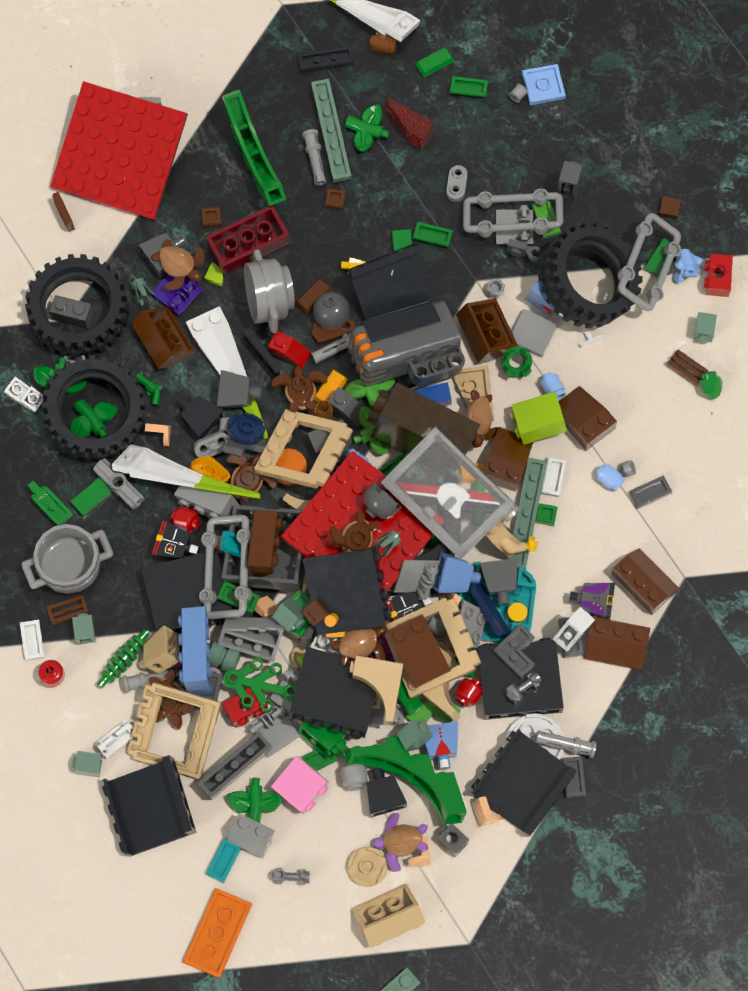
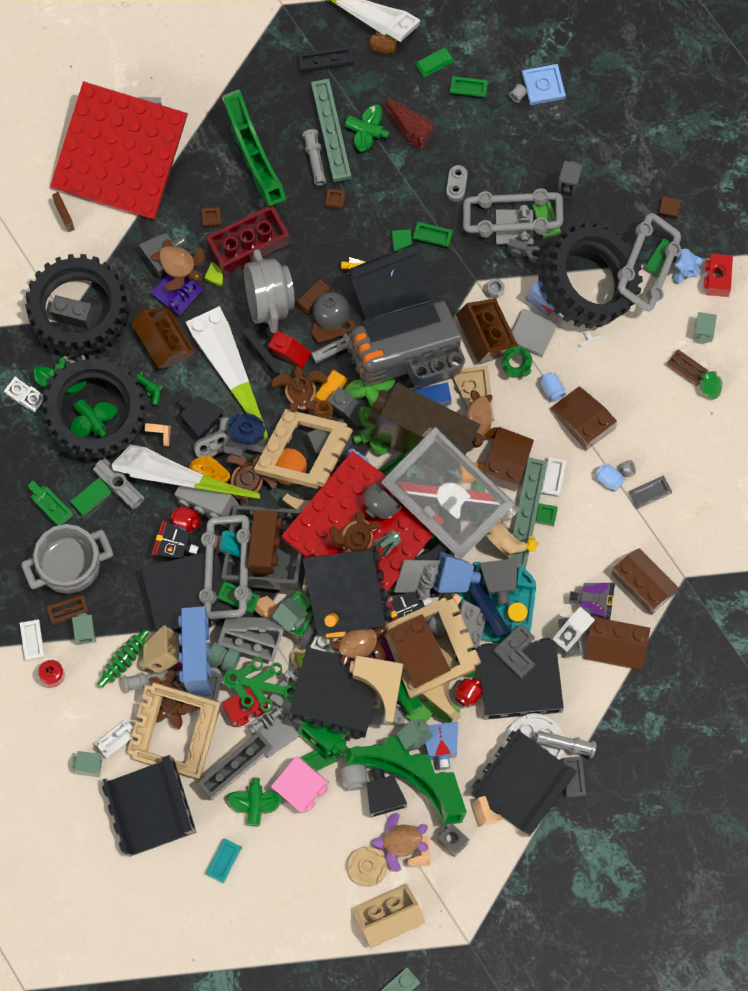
sand green piece [131,278,155,306] -> none
orange tile [183,888,253,979] -> none
dark grey torso [217,370,263,408] -> none
light grey brick [227,813,275,858] -> none
flat silver bar [272,868,310,885] -> none
reddish brown tile [301,599,329,627] -> none
flat silver bar [505,672,542,703] -> none
lime brick [510,391,568,445] -> none

